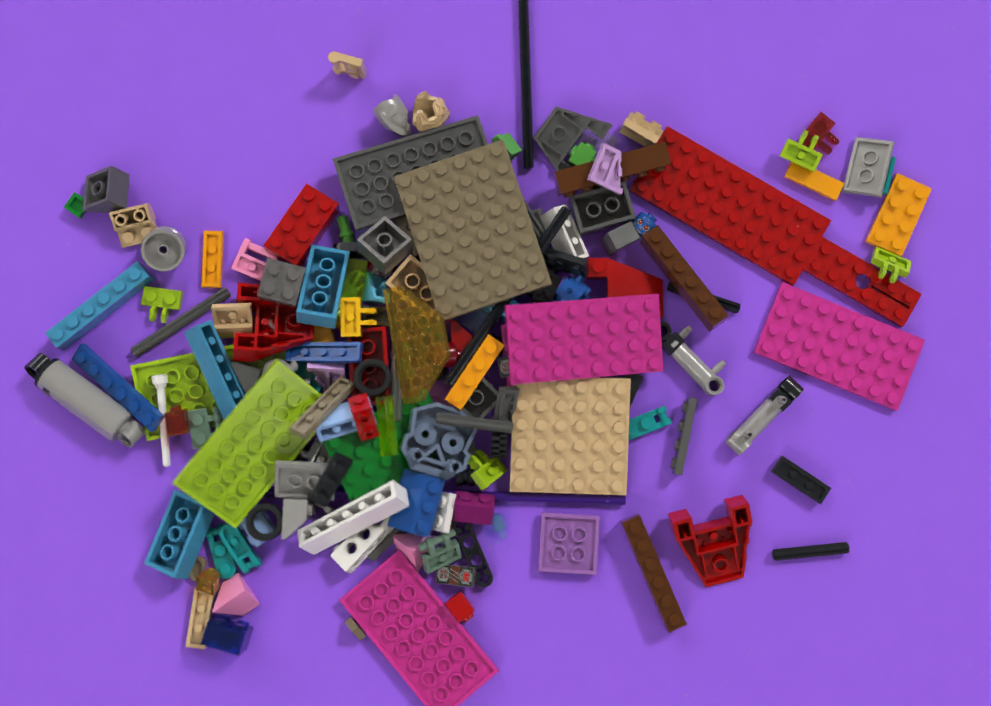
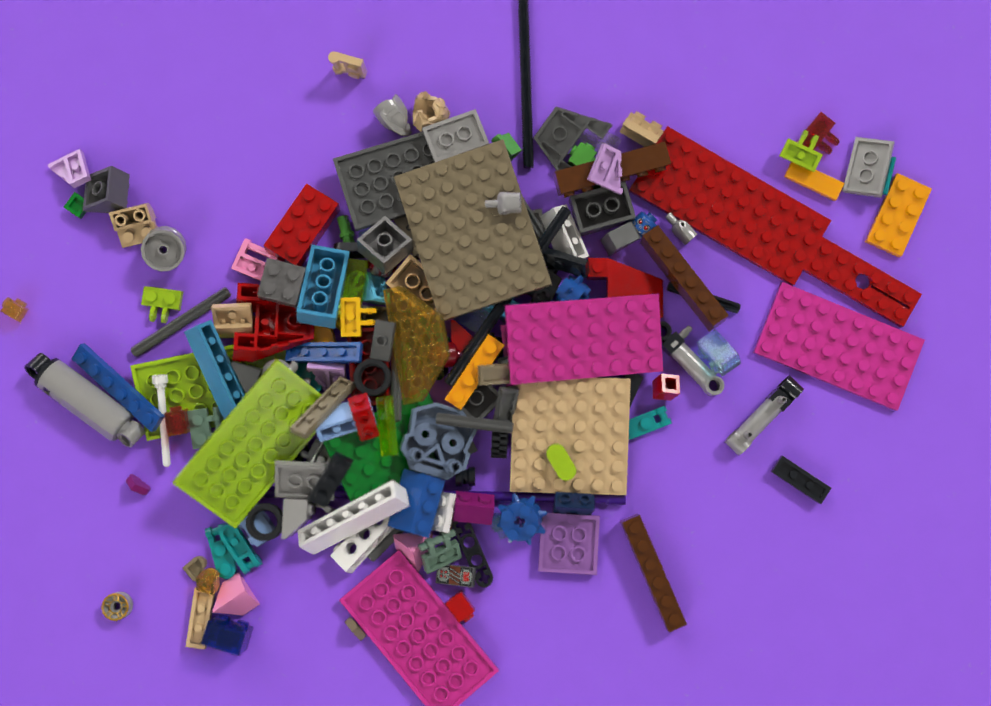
dark azure brick [45,261,155,350] -> none
dark azure brick [144,490,214,579] -> none
light orange tile [201,231,224,288] -> none
lime hinge [468,450,508,491] -> none
red wedge [668,495,752,587] -> none
dark grey plate [670,397,697,475] -> none
black axle [772,542,850,561] -> none
lime hinge [871,246,912,284] -> none
none -> clear yellow plate [1,297,29,322]
none -> lavender wing [48,149,91,188]
none -> light grey wheel [101,591,133,621]
none -> magenta tile [126,474,151,495]
none -> dark grey plate [370,319,396,362]
none -> light grey plate [422,109,489,163]
none -> dark tan tile [478,363,510,386]
none -> light grey piece [485,192,522,215]
none -> blue brick [496,493,548,545]
none -> lime tile [546,443,576,480]
none -> dark blue bracket [553,492,595,515]
none -> brick [652,373,680,401]
none -> light grey piece [665,212,697,245]
none -> clear light blue brick [697,329,741,377]

